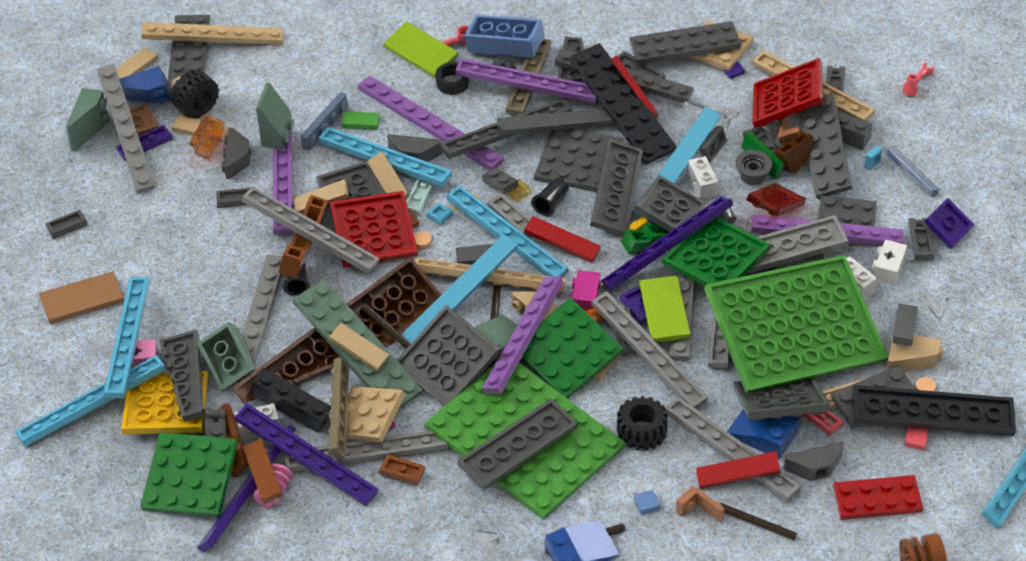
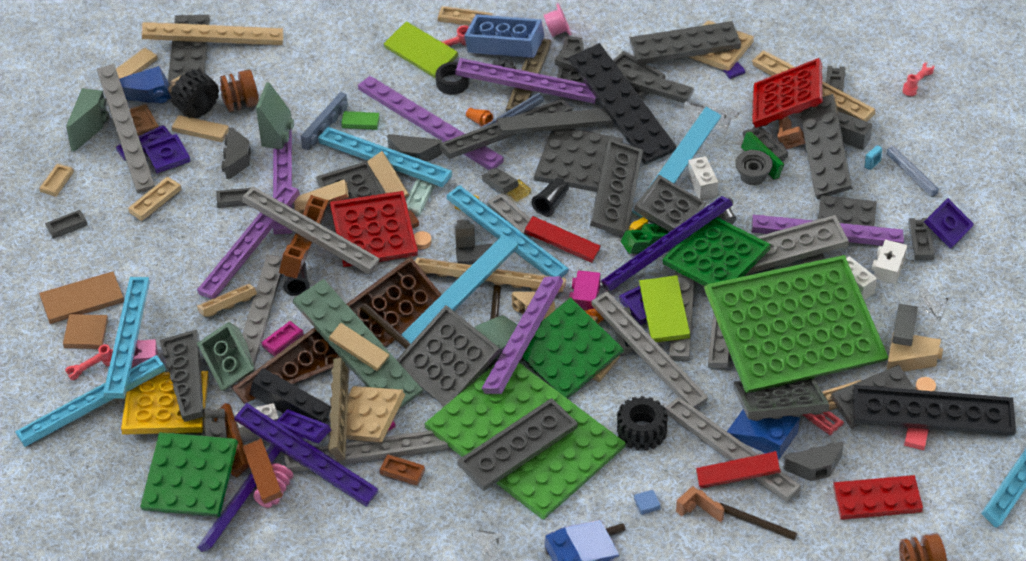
clear orange window [189,114,225,160] -> none
medium azure tile [426,203,453,226] -> none
red tile [611,55,659,118] -> none
dark grey plate [700,125,727,163] -> none
clear red plate [746,183,806,216] -> none
reddish brown slope [774,132,814,173] -> none
none -> tan tile [39,163,74,197]
none -> medium nougat tile [63,314,108,349]
none -> coral brick [65,344,113,380]
none -> tan plate [128,177,182,221]
none -> dark purple plate [143,134,191,174]
none -> medium lavender plate [197,184,300,299]
none -> tan plate [197,284,257,317]
none -> dark orange wheel [220,69,259,112]
none -> dark pink plate [261,321,304,356]
none -> dark purple tile [276,410,331,444]
none -> tan tile [437,6,492,26]
none -> dark grey slope [453,219,475,248]
none -> orange cone [466,108,493,127]
none -> sand blue axle [481,93,544,128]
none -> bright pink piece [544,3,572,37]

